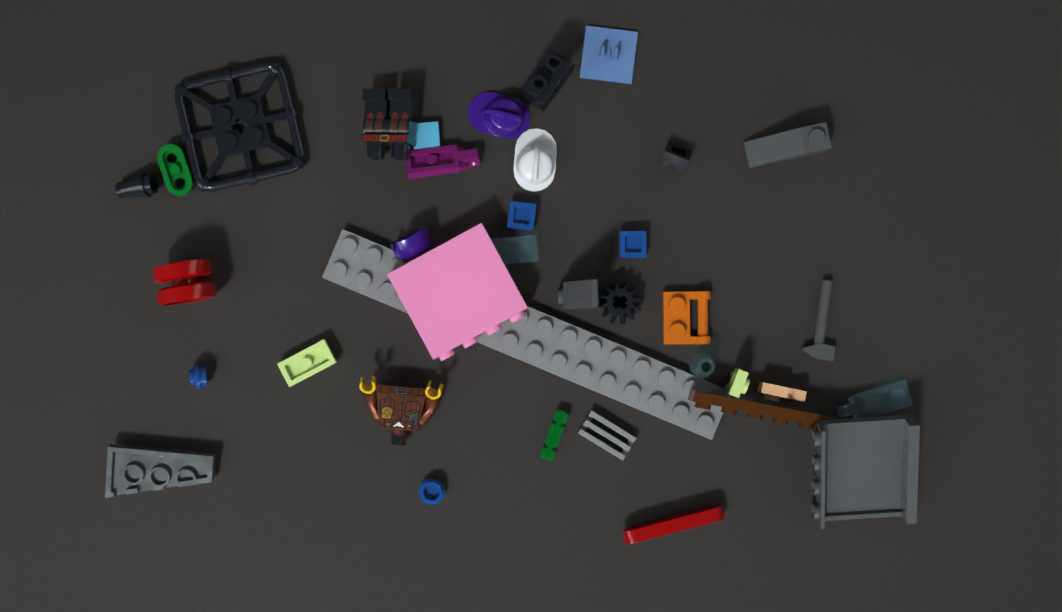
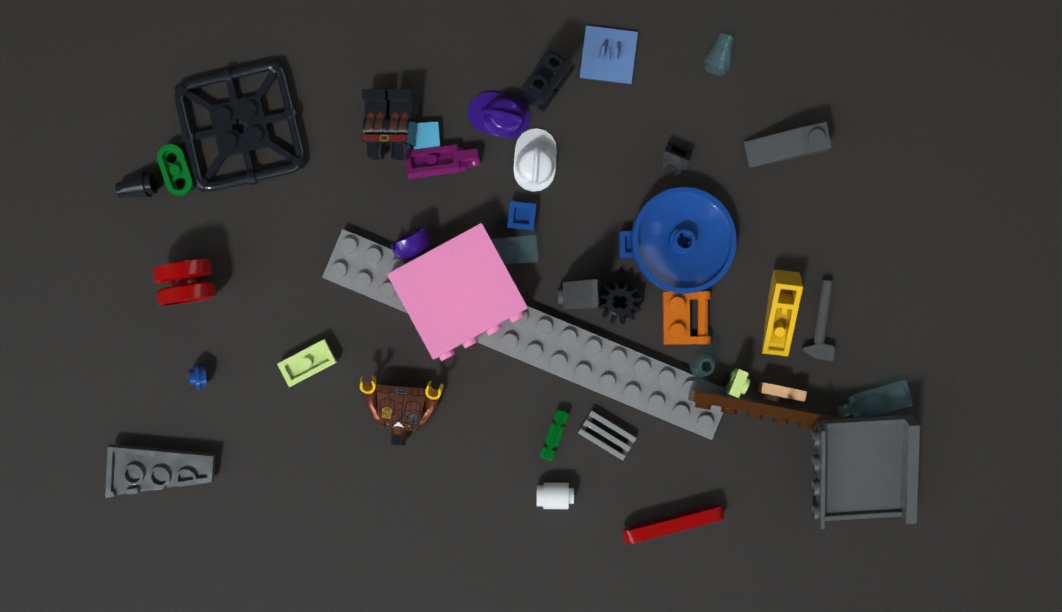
blue plate [419,478,445,505] -> none
none -> white brick [537,482,574,509]
none -> blue dish [630,187,737,294]
none -> clear light blue cone [704,34,734,75]
none -> yellow slope [762,269,803,356]

